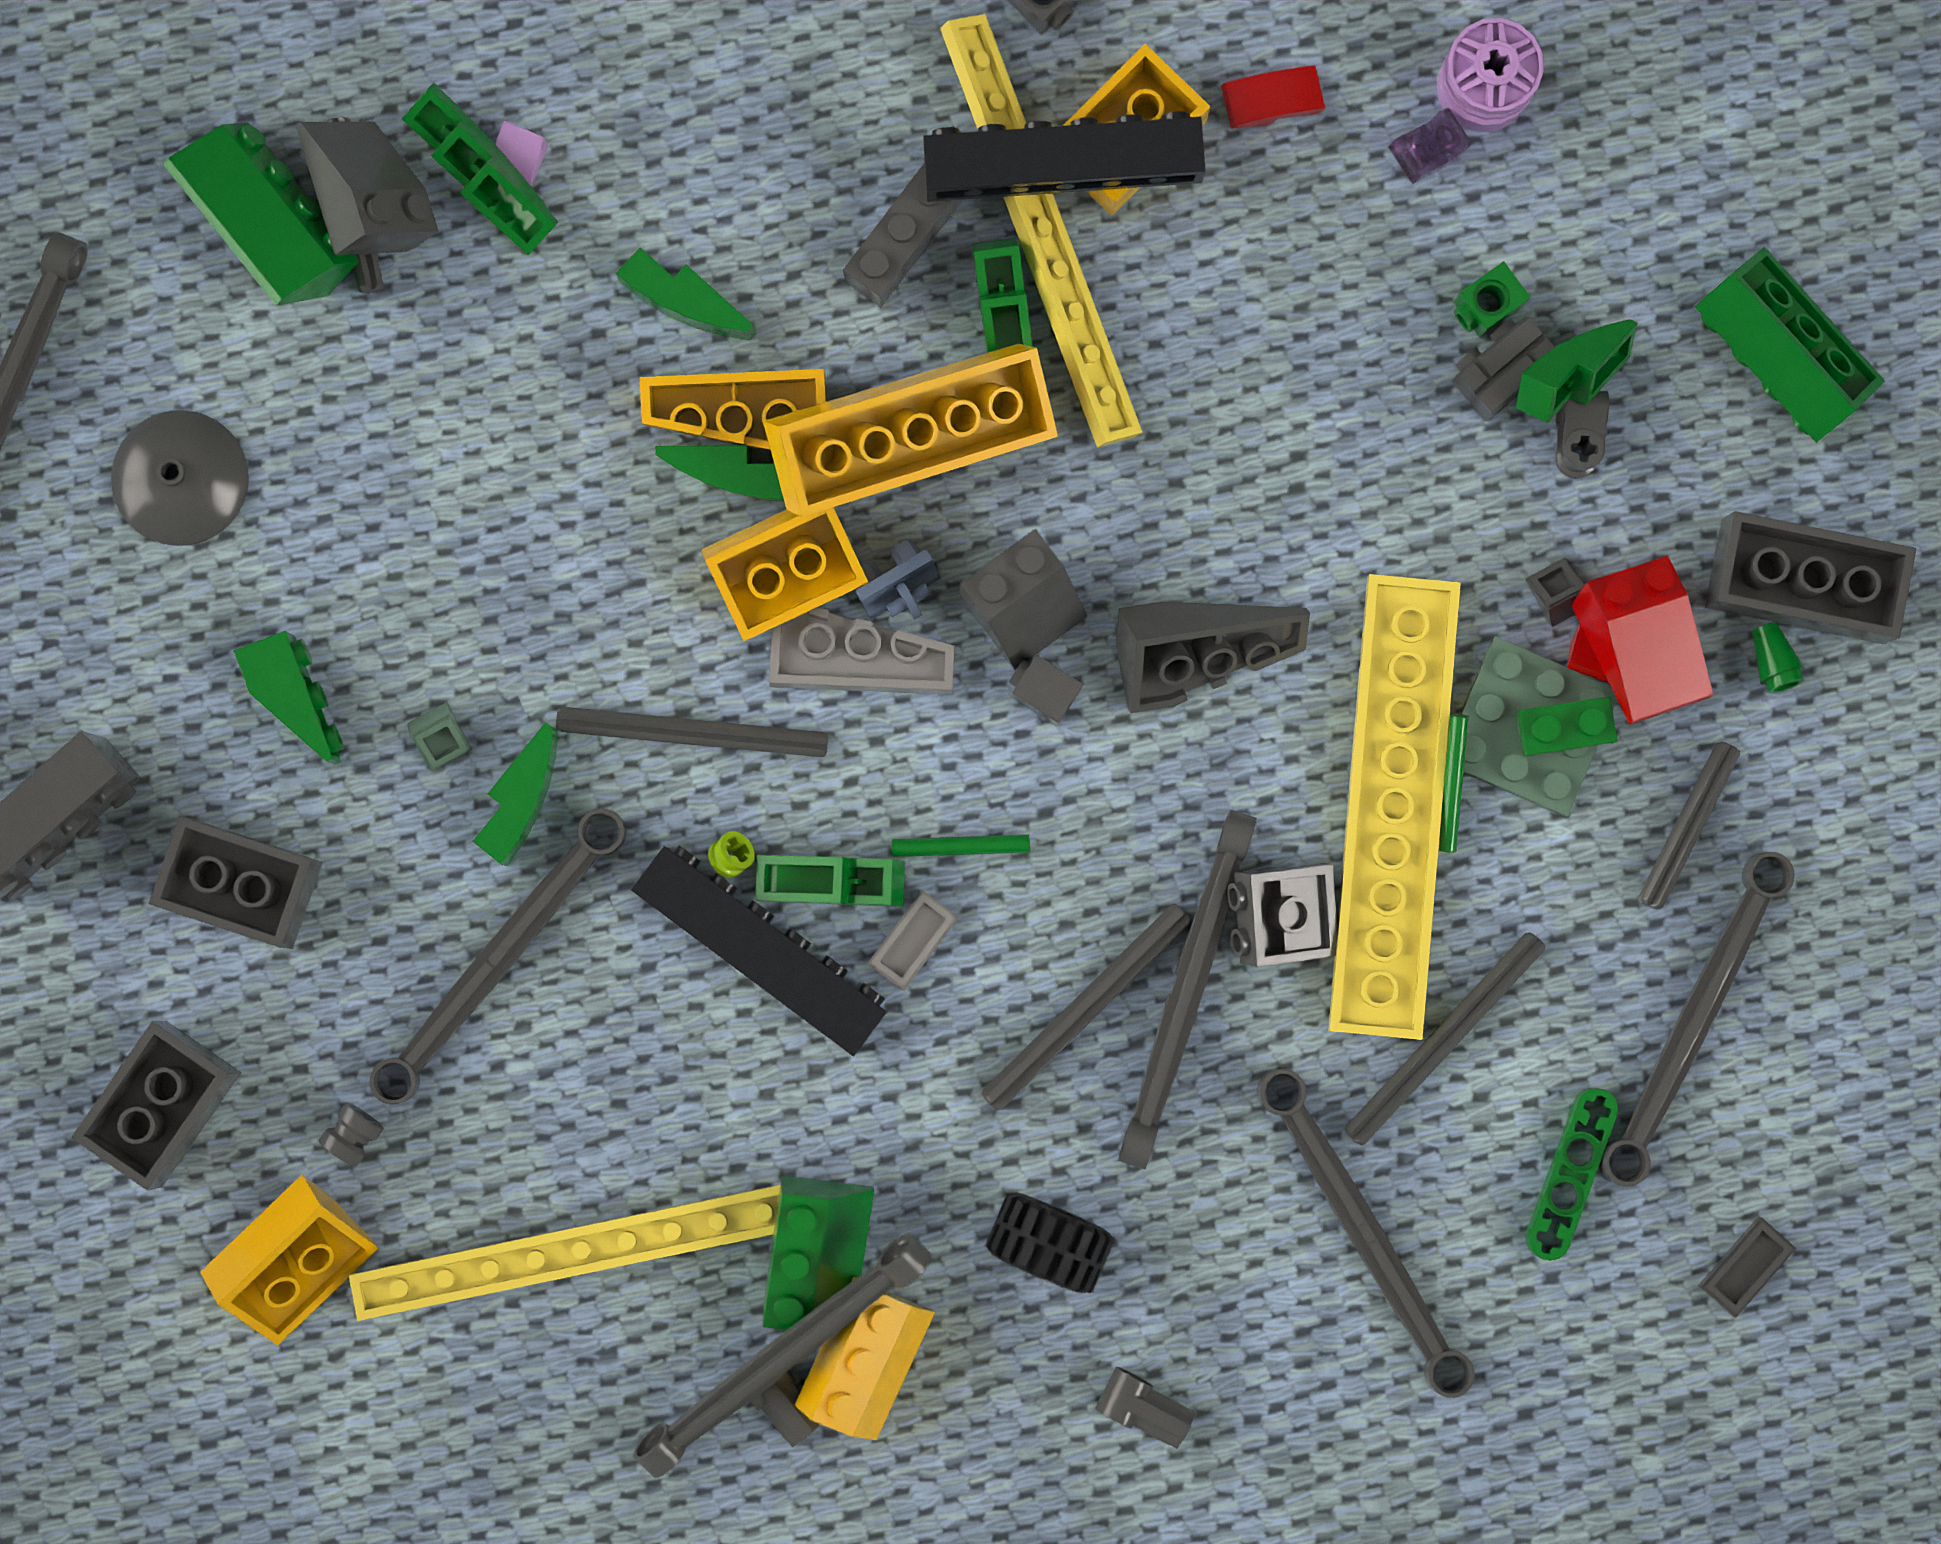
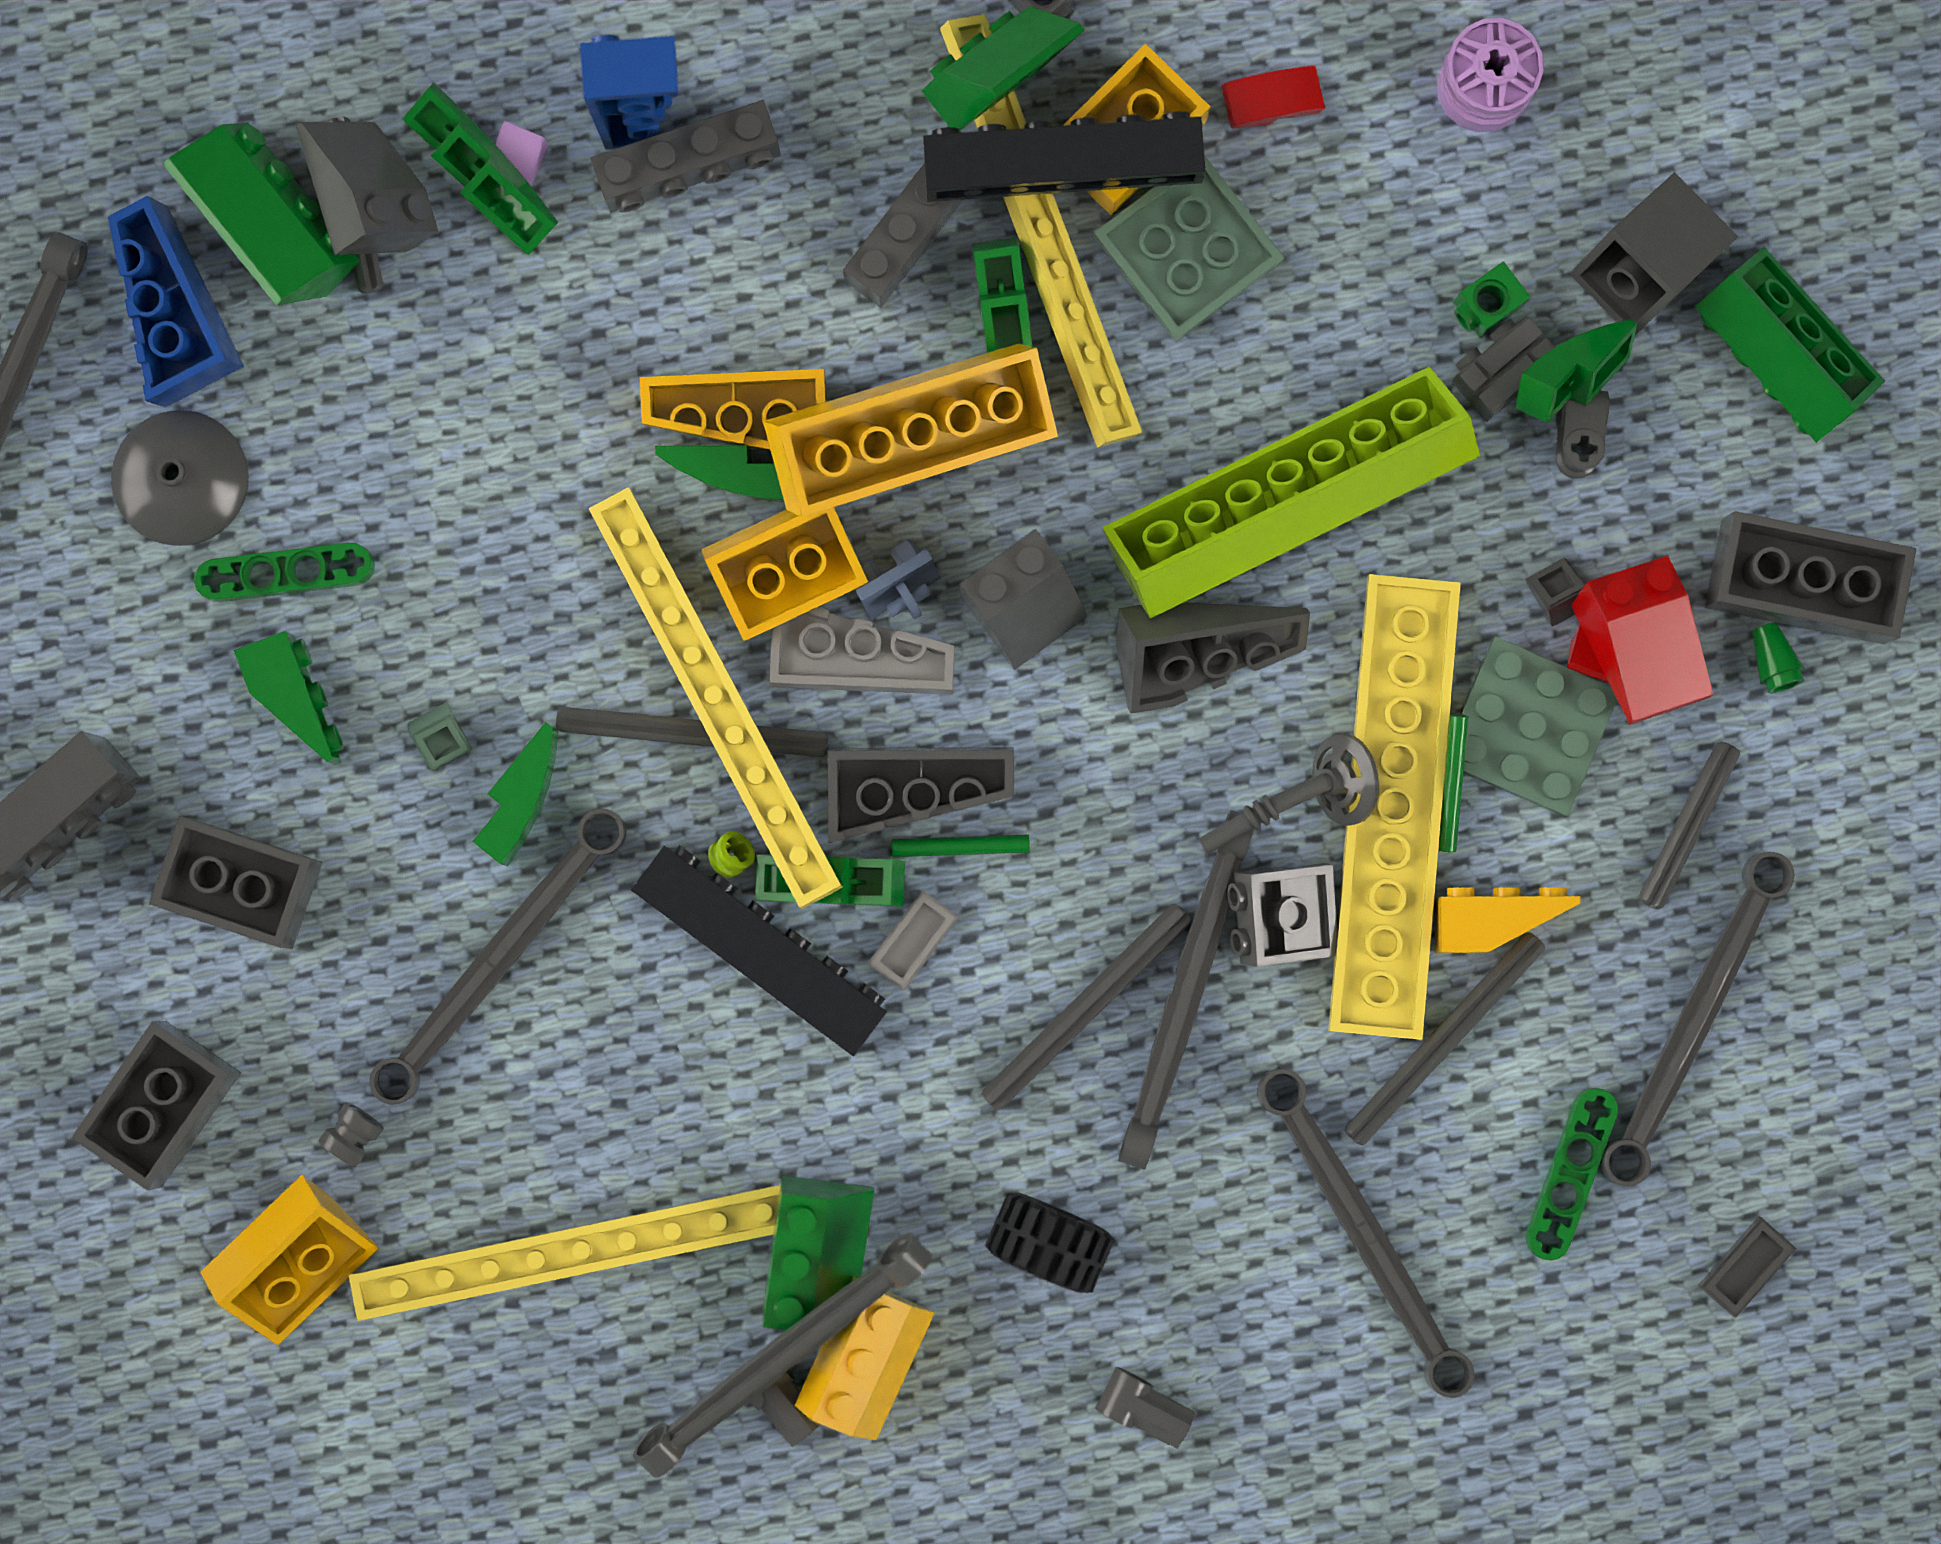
green slope [615,247,756,340] -> none
dark grey brick [1009,655,1083,726] -> none
clear purple bracket [1388,108,1471,184] -> none
green plate [1516,696,1618,757] -> none
none -> blue wedge [108,196,244,407]
none -> green beam [194,543,375,602]
none -> blue wedge [580,35,679,150]
none -> light yellow plate [588,487,843,910]
none -> dark grey brick [590,99,781,213]
none -> dark grey wedge [828,747,1014,843]
none -> green slope [921,6,1085,131]
none -> sand green plate [1093,155,1285,343]
none -> lime brick [1102,366,1480,619]
none -> dark grey dish [1198,733,1379,855]
none -> yellow slope [1435,887,1581,953]
none -> dark grey slope [1569,172,1738,335]

